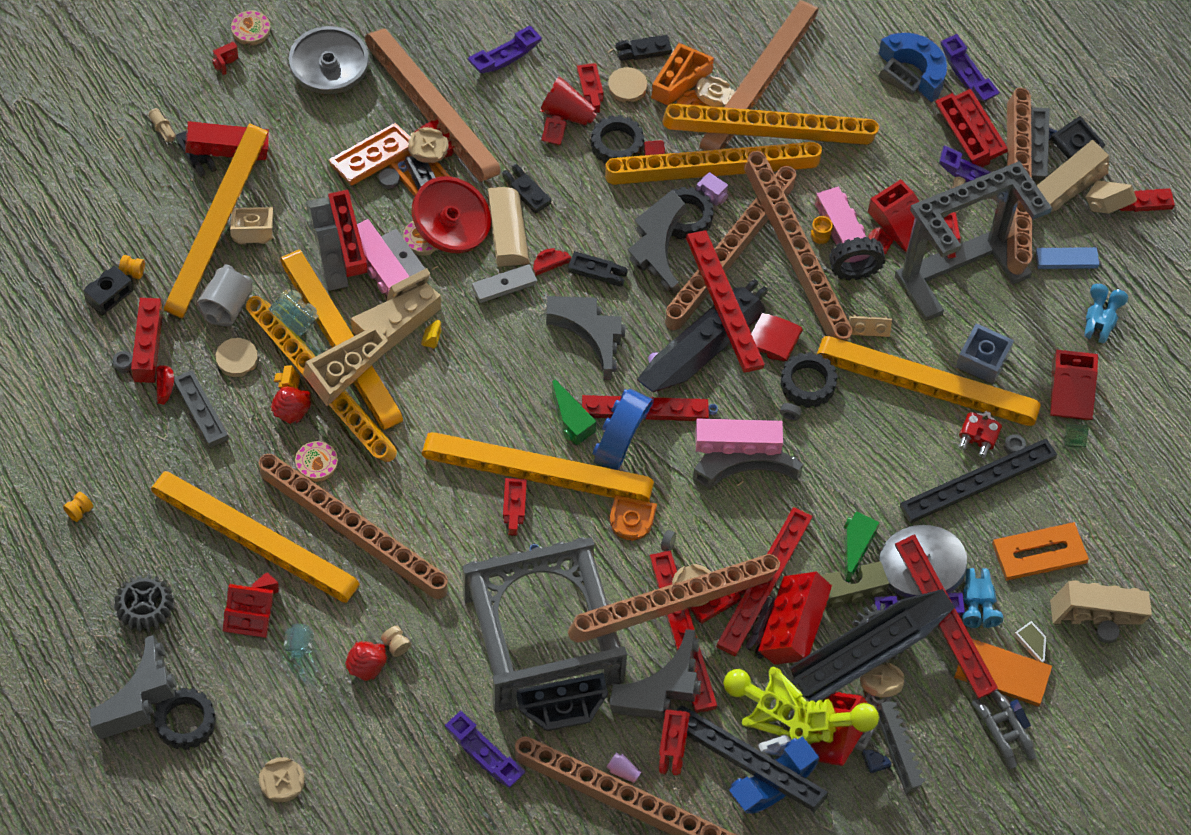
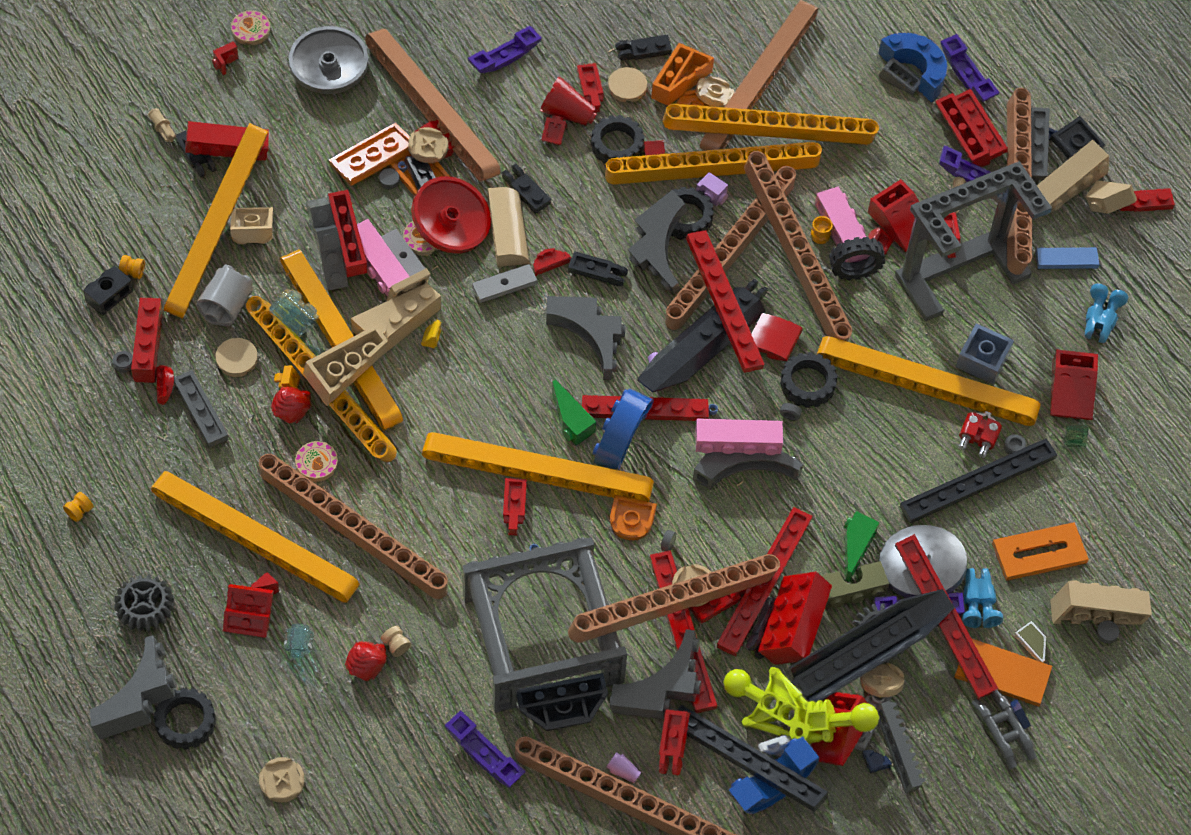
tan hinge [849,315,892,337] -> none

